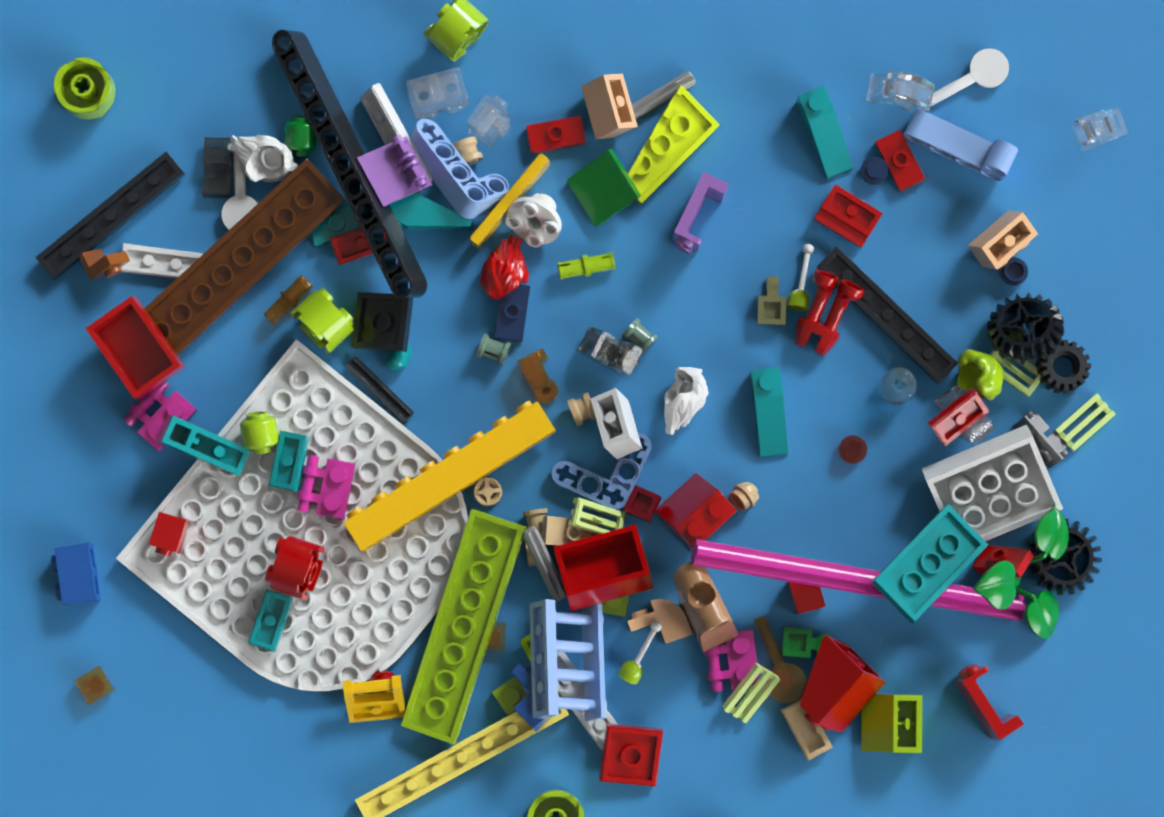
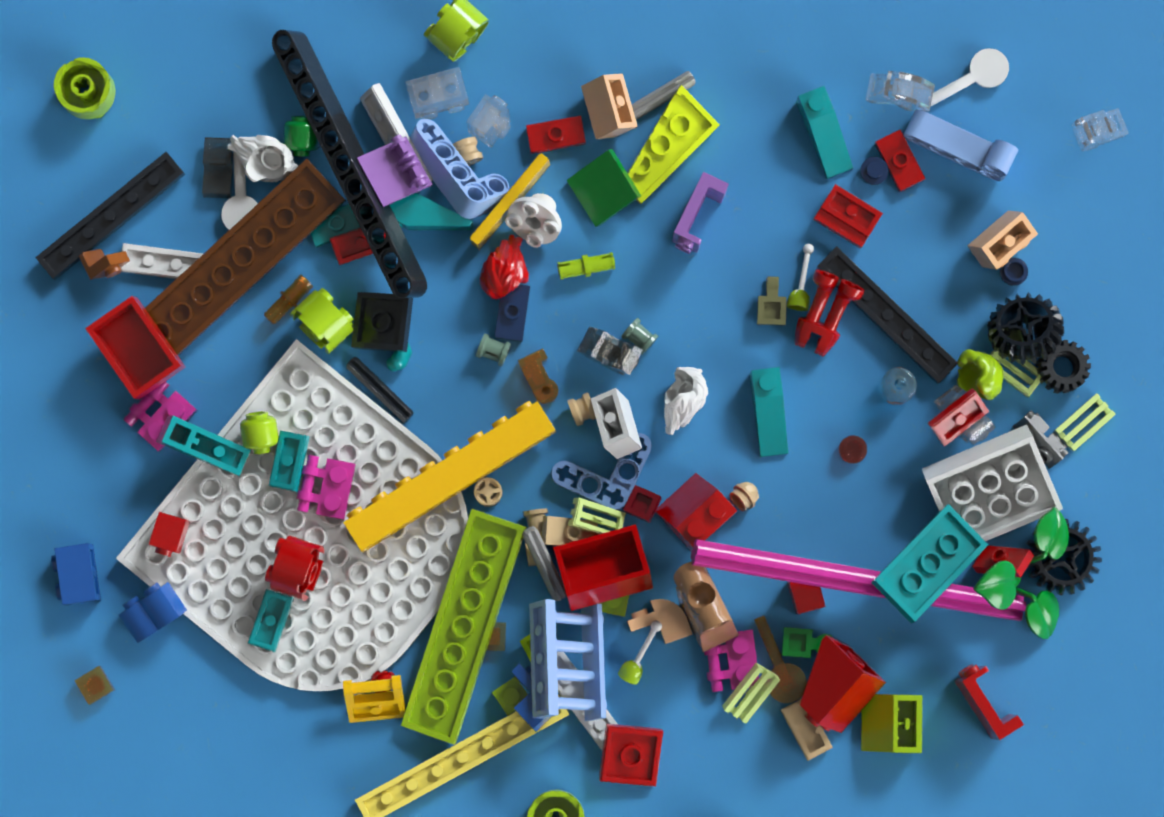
none -> blue brick [119,582,187,643]

